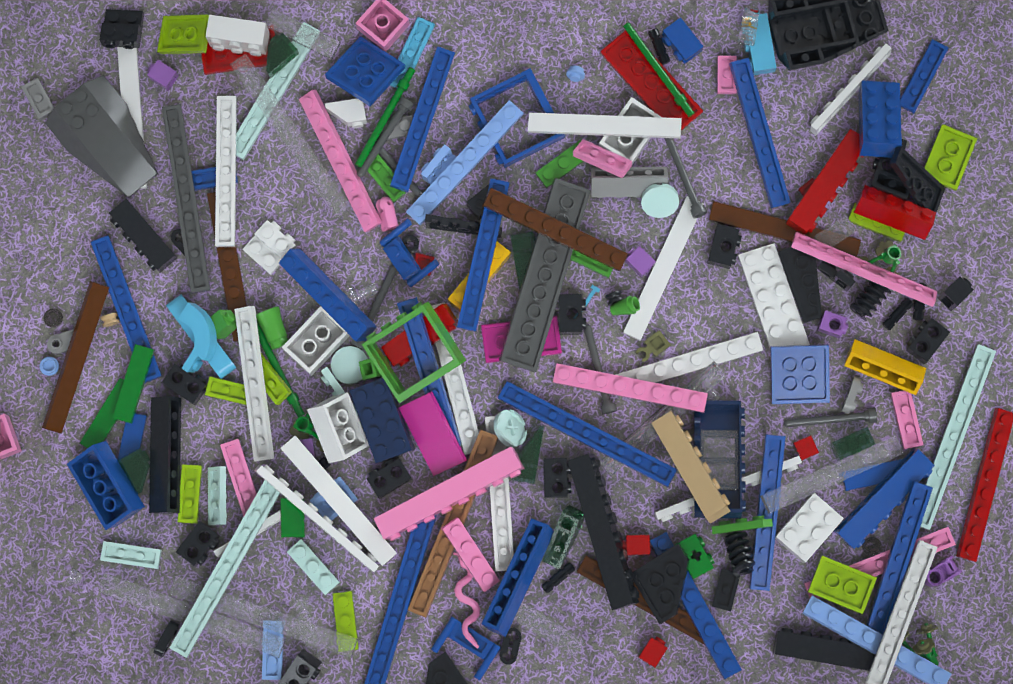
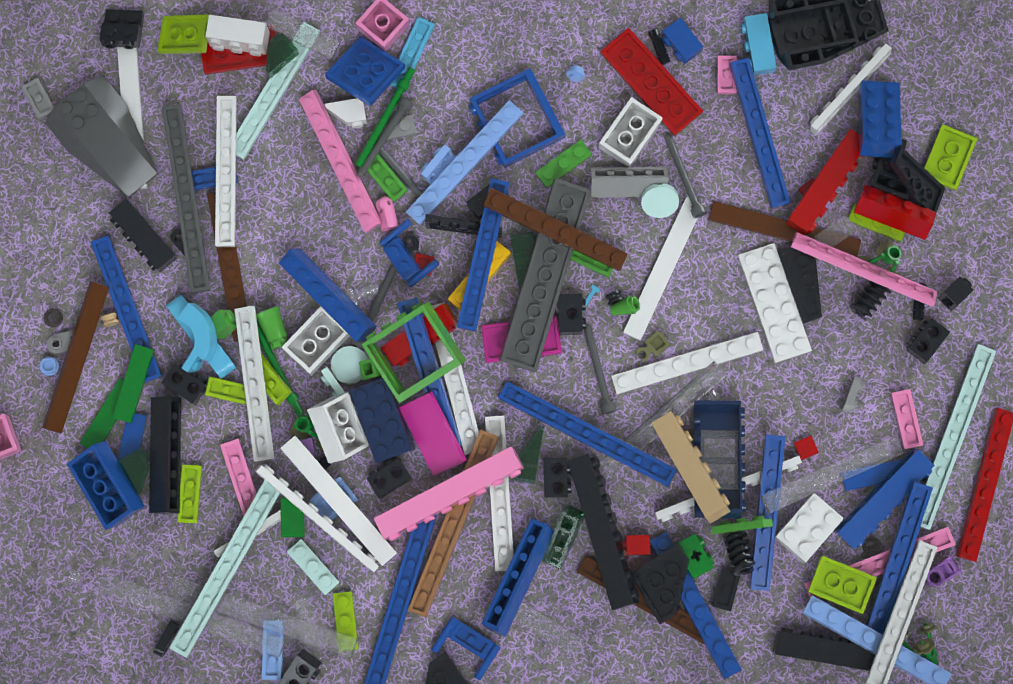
light aqua plate [100,541,162,569] -> none
medium lavender brick [147,60,179,91] -> none
black brick [176,521,220,567] -> none
light aqua plate [208,466,227,526] -> none
clear plate [230,54,353,221] -> none
white plate [242,220,297,275] -> none
blue plate [390,46,455,193] -> none
bright pink plate [441,517,500,592] -> none
bright pink animal [453,552,480,648] -> none
light aqua tile [494,409,527,447] -> none
black beam [500,628,521,665] -> none
white tile [528,113,682,139] -> none
black axle [541,562,575,593] -> none
bright pink plate [553,363,708,413] -> none
bright pink plate [573,139,632,178] -> none
green bar [623,22,695,117] -> none
medium lavender brick [625,246,656,278] -> none
red brick [638,636,668,668] -> none
black brick [707,224,742,269] -> none
clear leg [737,7,760,46] -> none
plate [770,344,830,404] -> none
dark grey piece [784,407,877,427] -> none
black plate [817,261,856,292] -> none
medium lavender brick [817,310,849,338] -> none
clear green brick [829,427,876,462] -> none
yellow brick [844,339,926,395] -> none
black axle [882,298,913,330] -> none
blue tile [900,39,949,114] -> none

